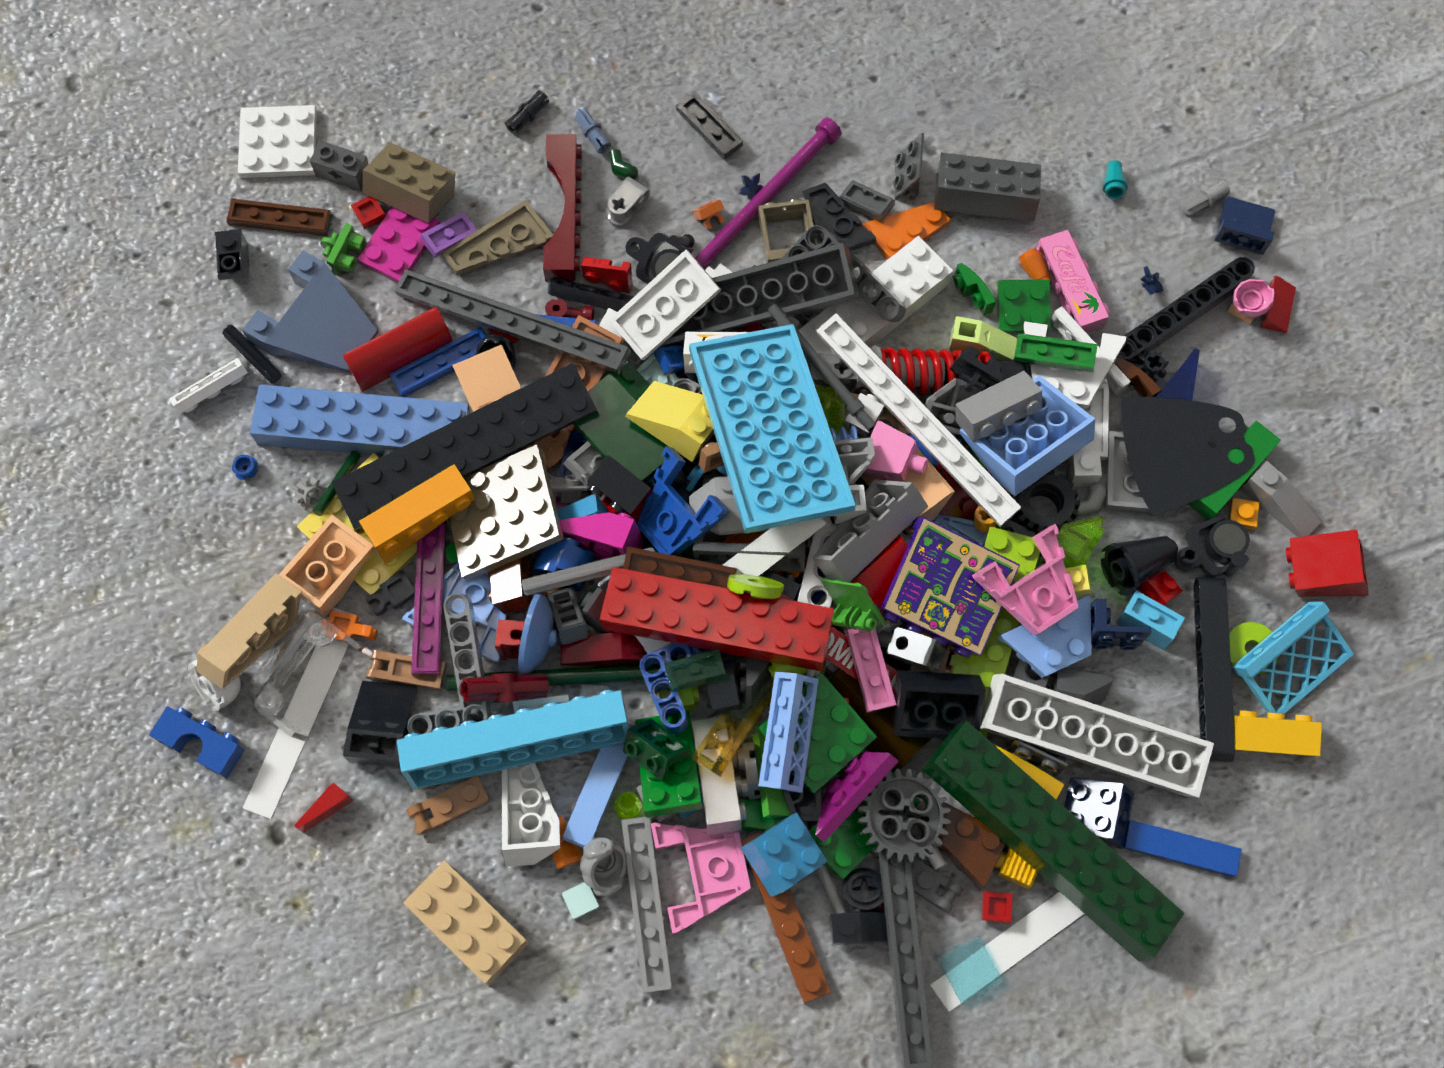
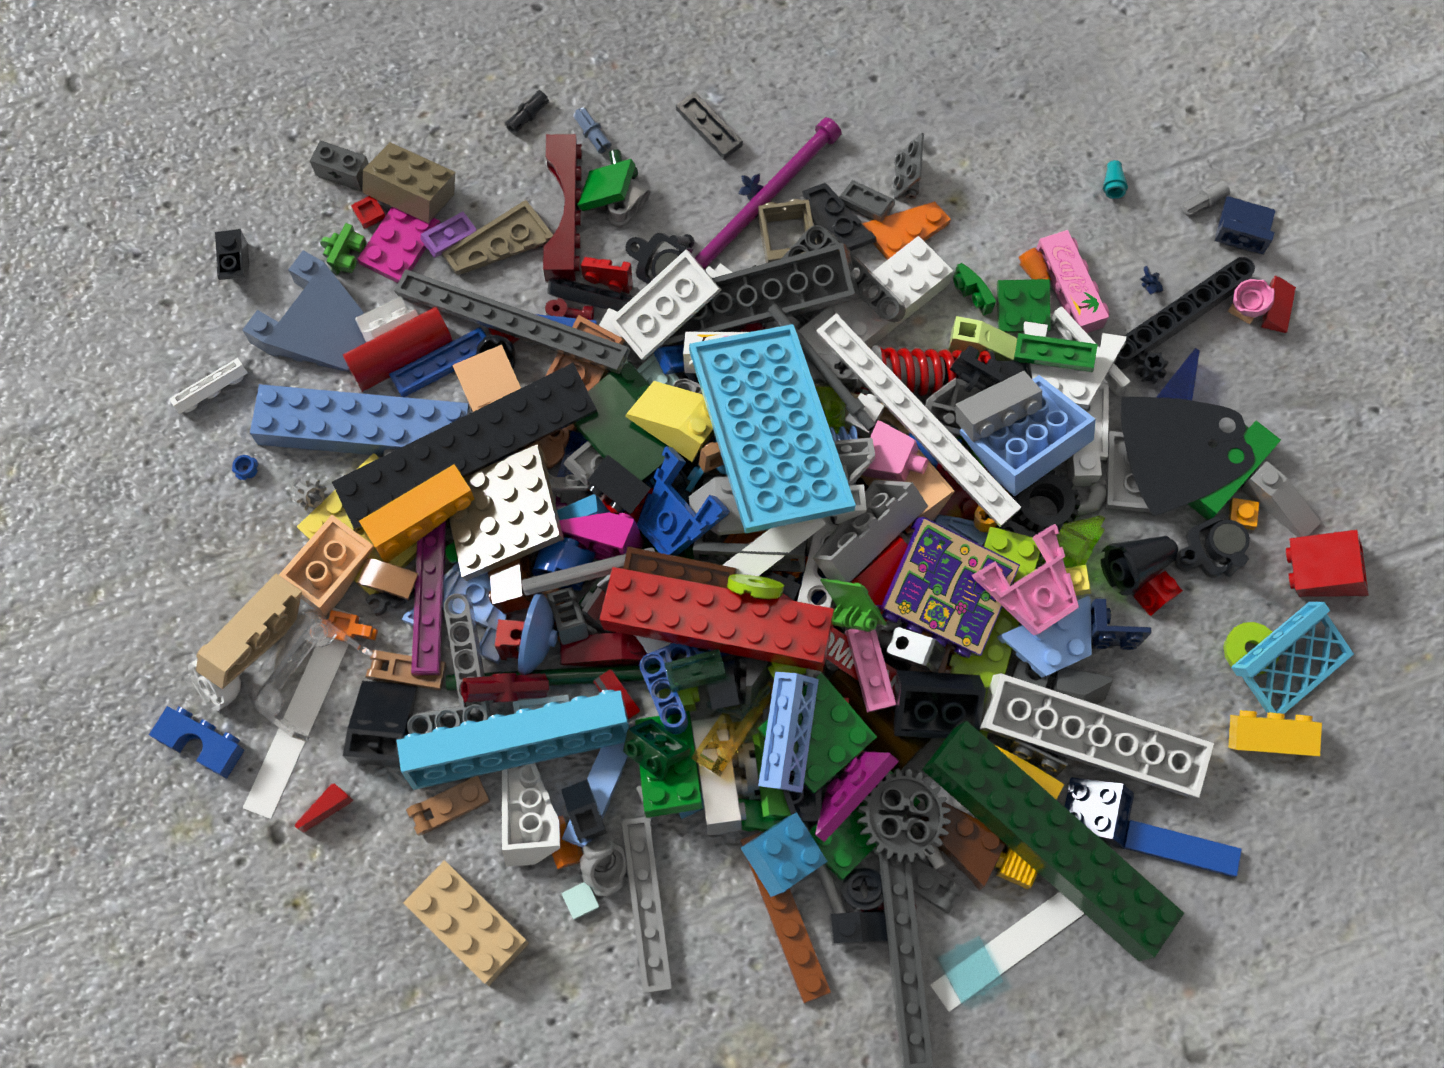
black axle [222,325,281,383] -> none
reddish brown tile [226,198,332,236] -> none
white plate [238,105,317,178] -> none
dark green bar [313,451,361,516] -> none
clear neon green plate [614,792,642,820] -> none
bright pink wing [651,822,751,934] -> none
orange tile [692,199,724,229] -> none
dark grey brick [934,152,1041,222] -> none
red plate [981,891,1013,924] -> none
reddish brown slope [1114,357,1161,397] -> none
medium azure panel [1116,590,1185,650] -> none
black beam [1193,577,1235,762] -> none
none -> white bracket [355,297,418,342]
none -> medium nougat slope [357,558,418,600]
none -> black slope [561,779,607,843]
none -> green tile [578,159,636,211]
none -> red sticker [594,669,640,720]

